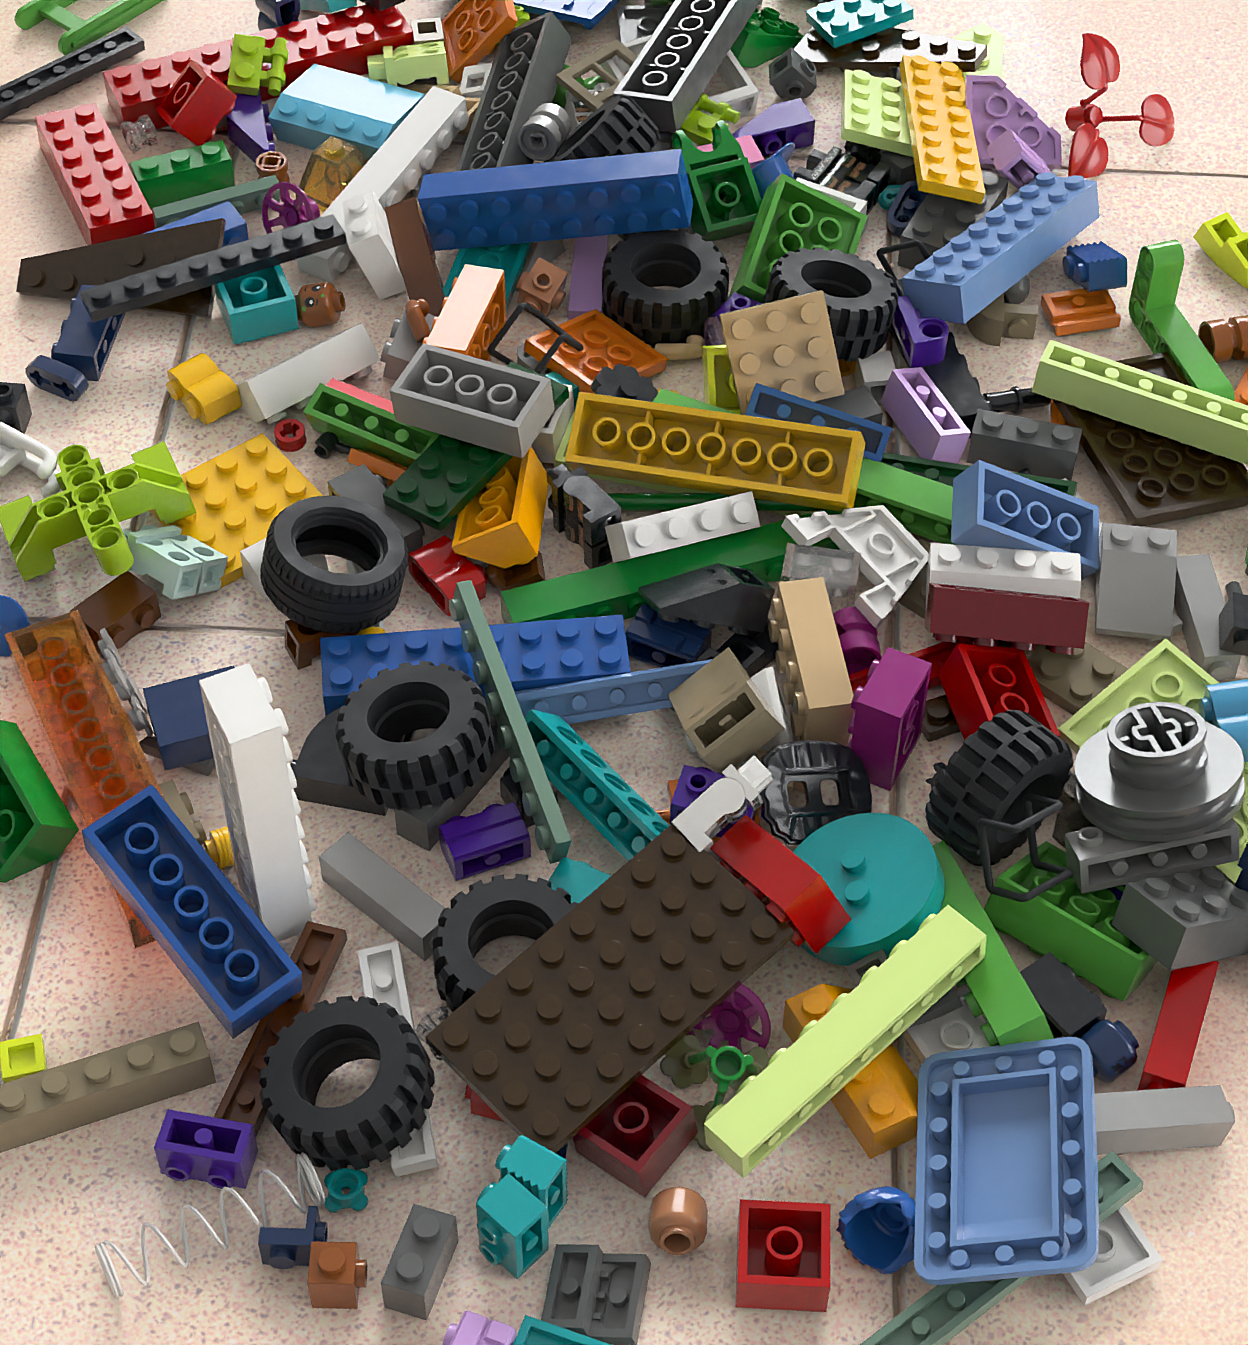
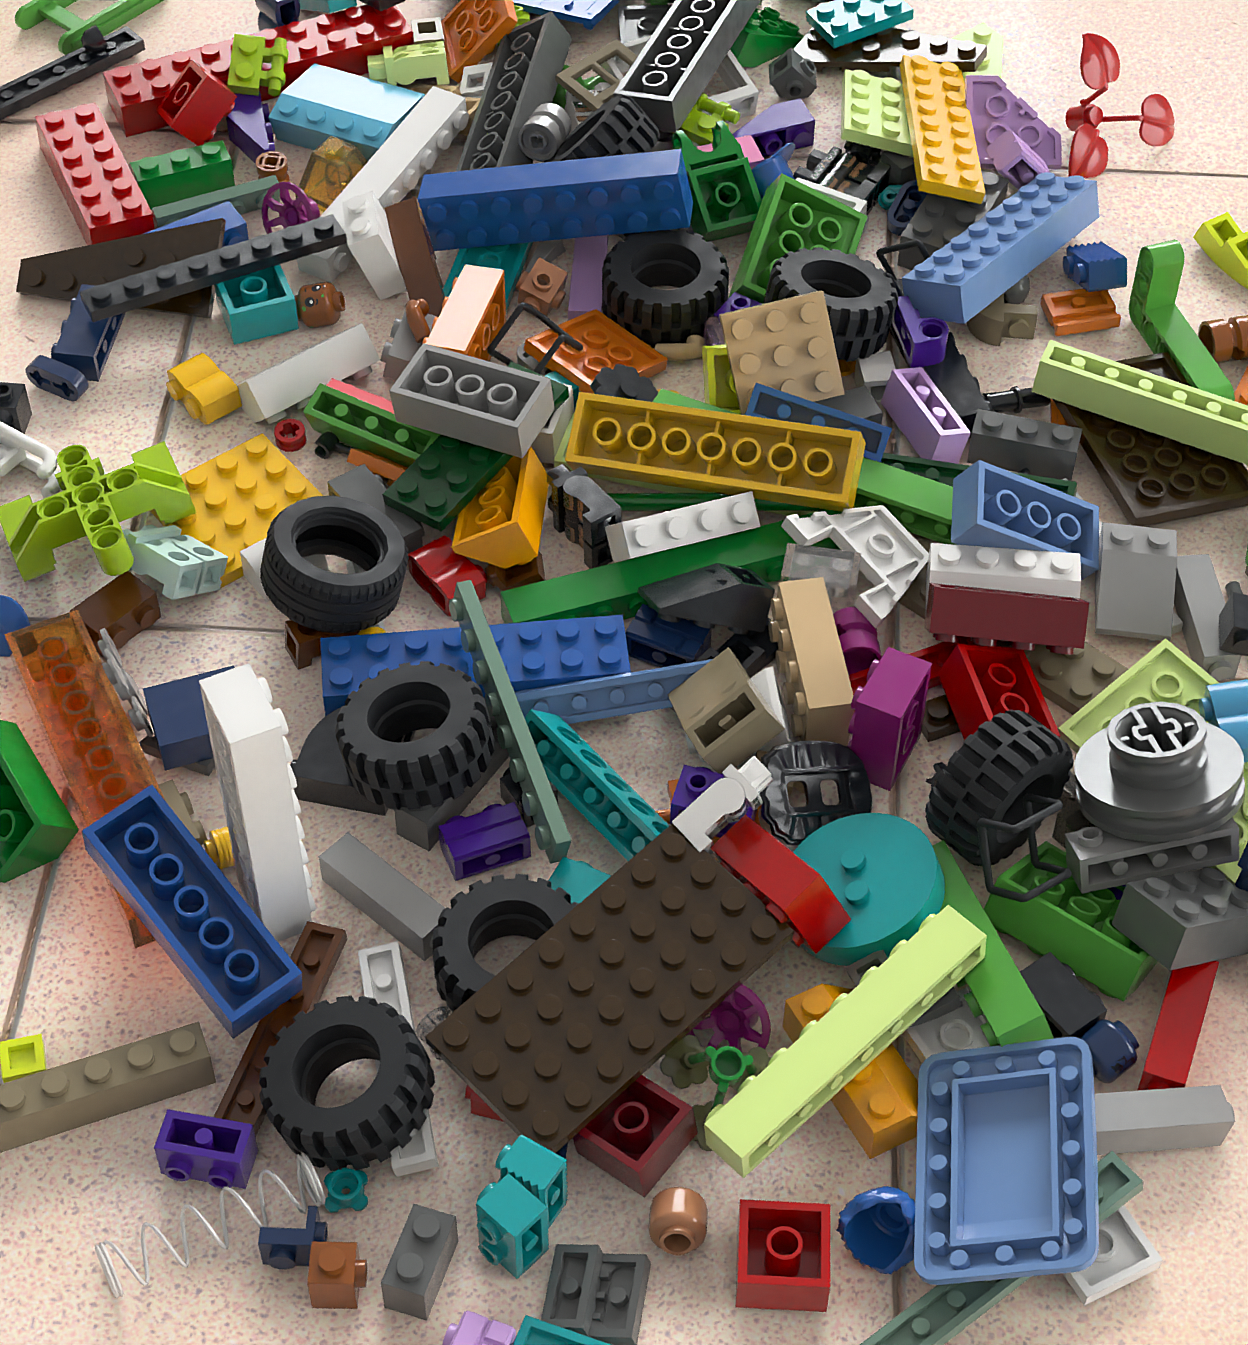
clear wheel [121,114,158,153] -> none
none -> black hinge [81,25,108,52]

